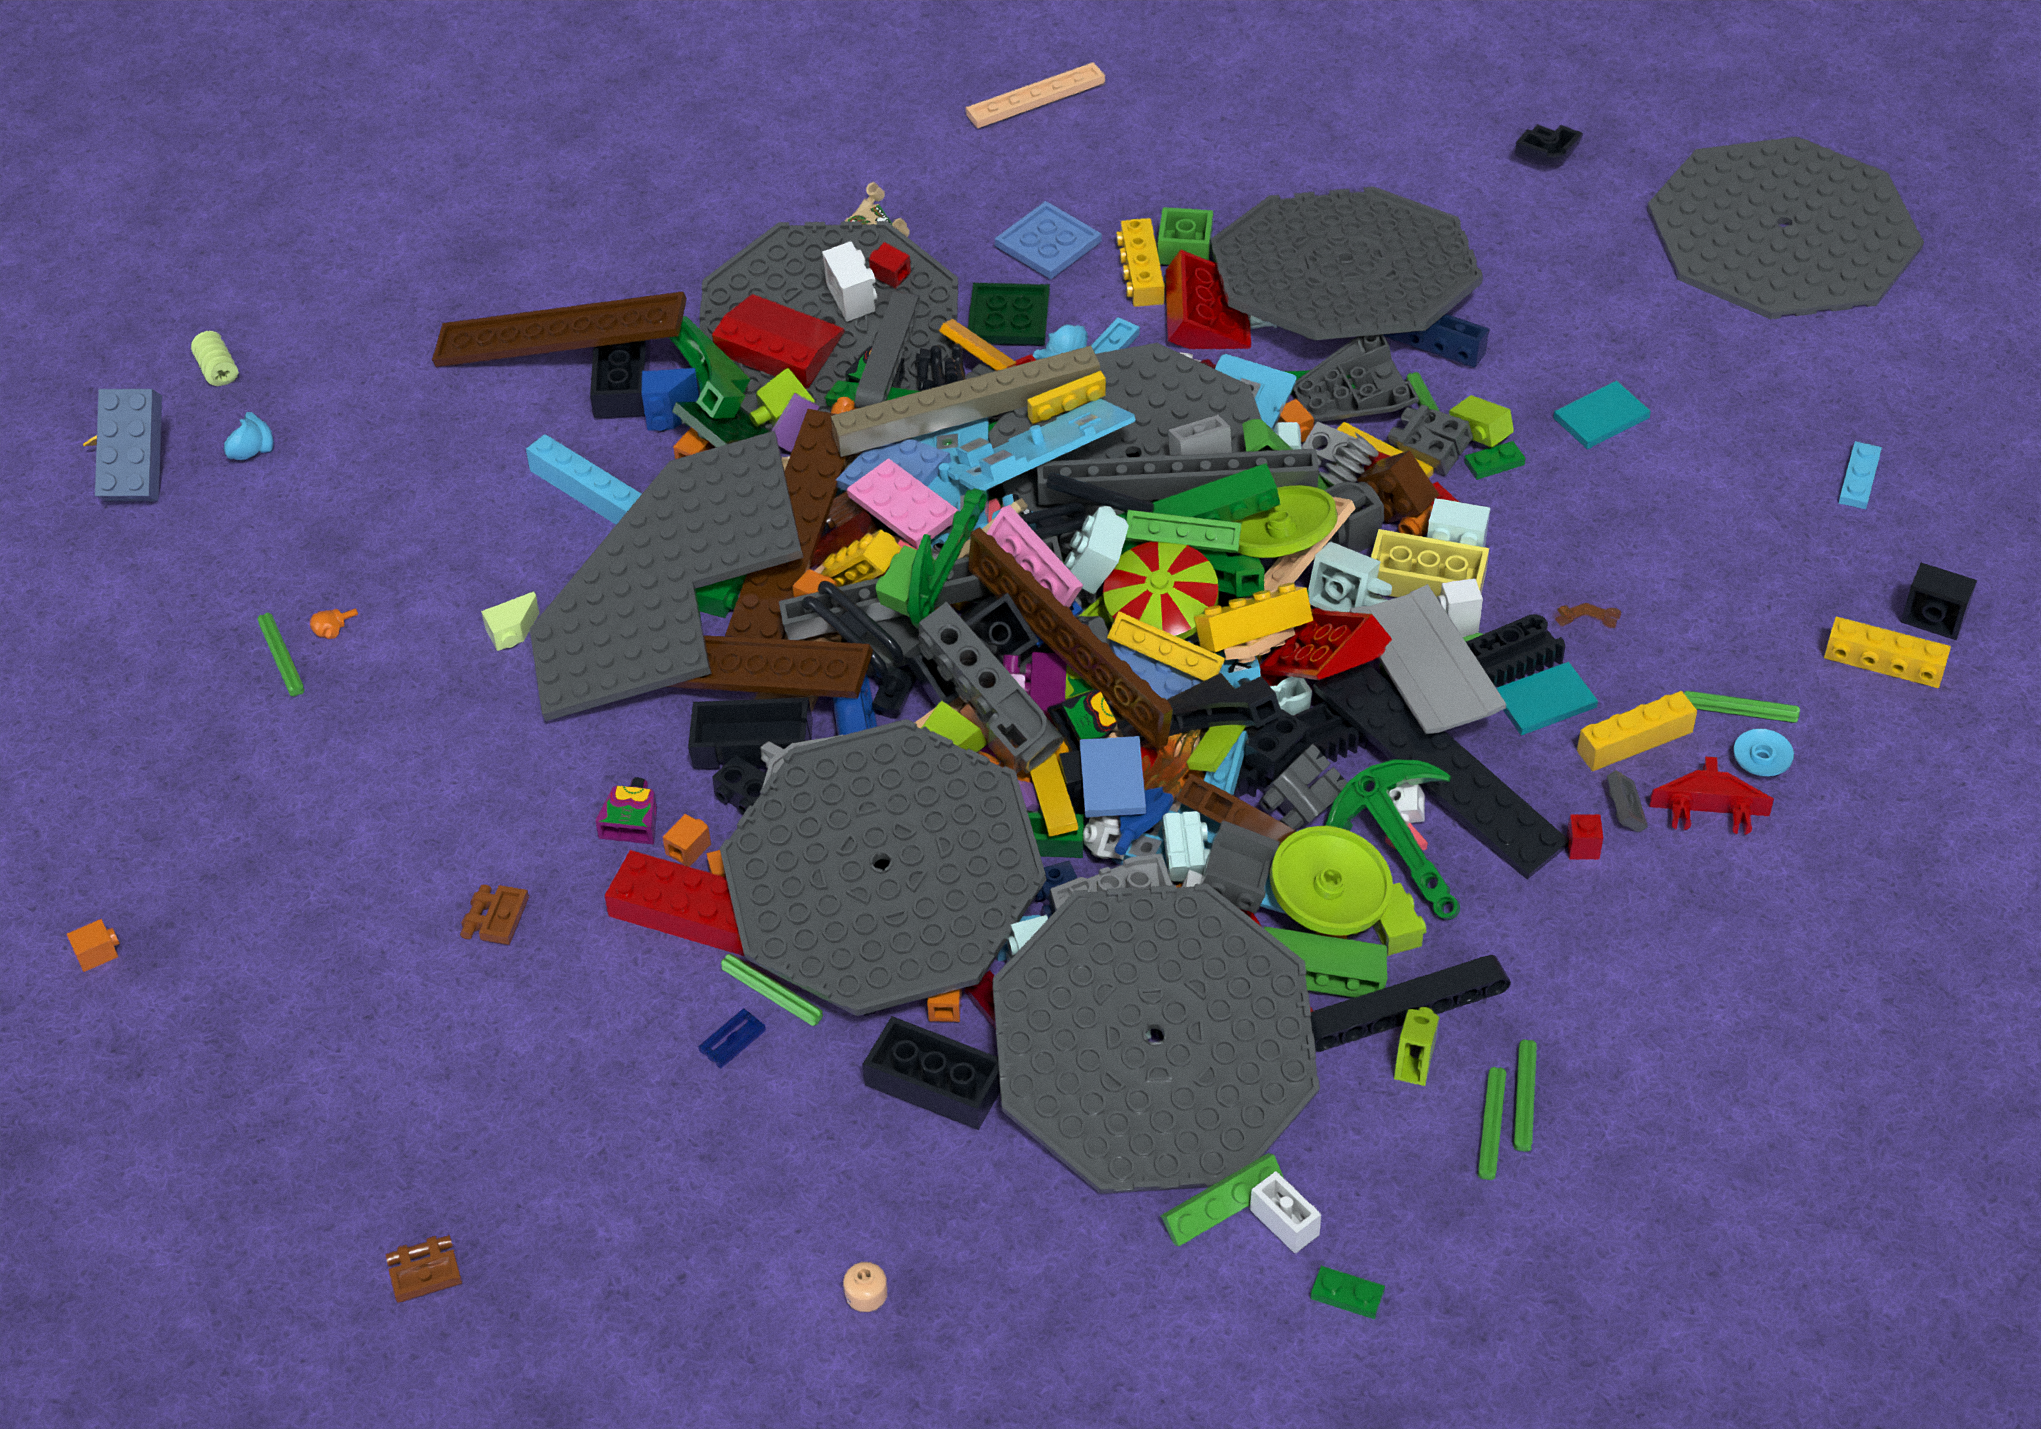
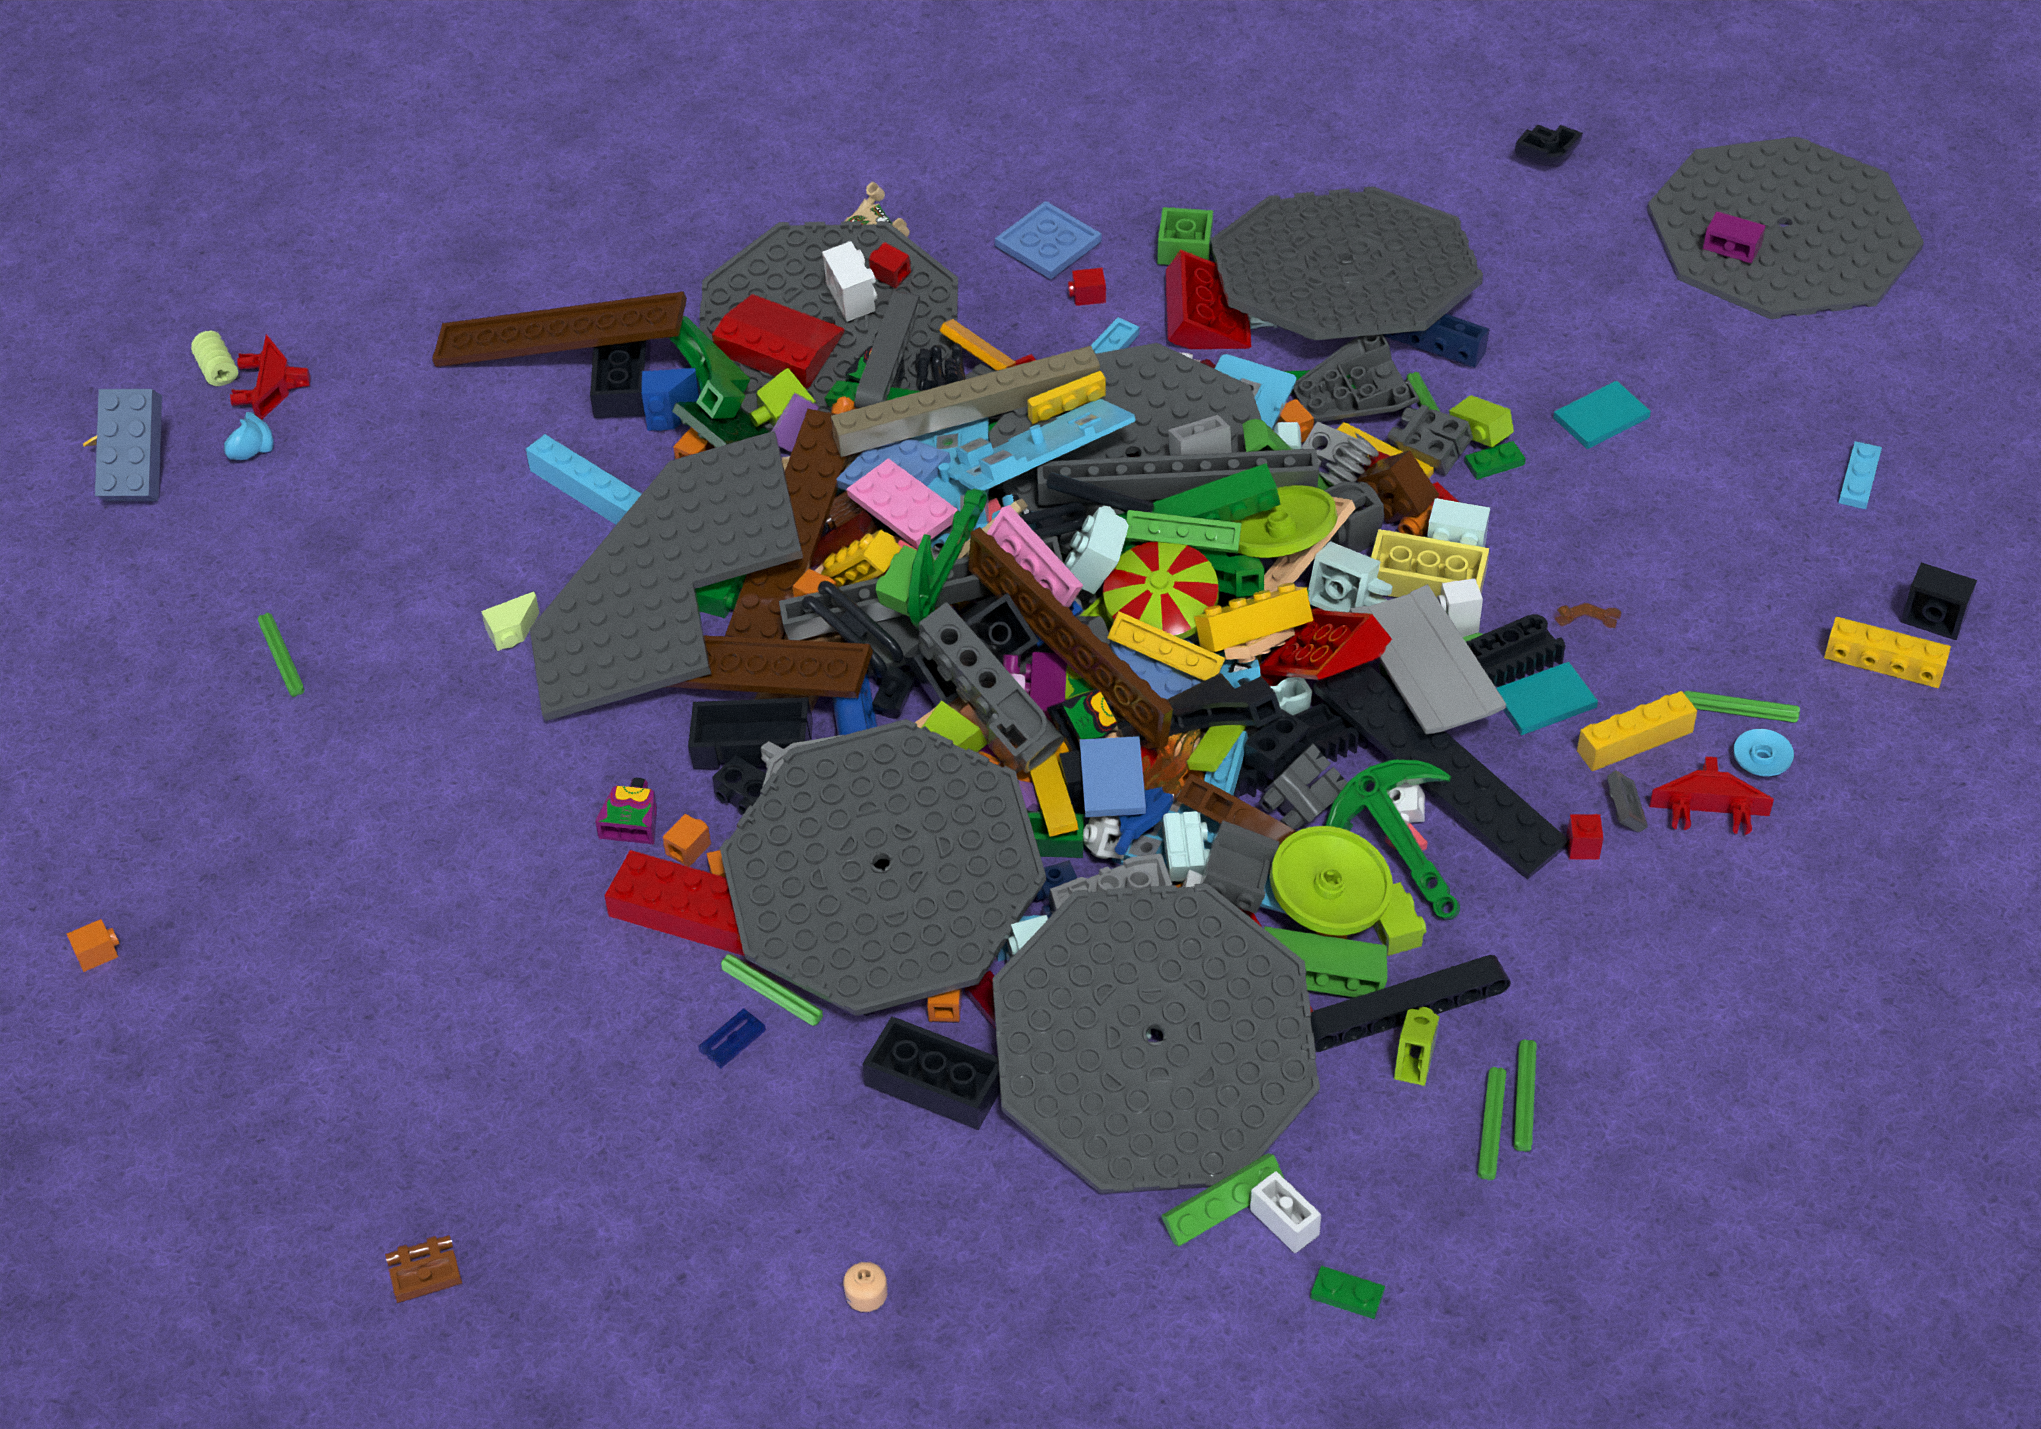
orange piece [310,608,358,639] -> none
dark orange plate [460,884,529,945] -> none
light nougat plate [966,62,1105,129] -> none
dark green plate [968,282,1050,345] -> none
medium azure hair [1033,324,1088,360] -> none
yellow brick [1116,218,1164,307] -> none
none -> red connector [230,334,311,420]
none -> red brick [1068,268,1106,306]
none -> magenta brick [1703,211,1766,263]

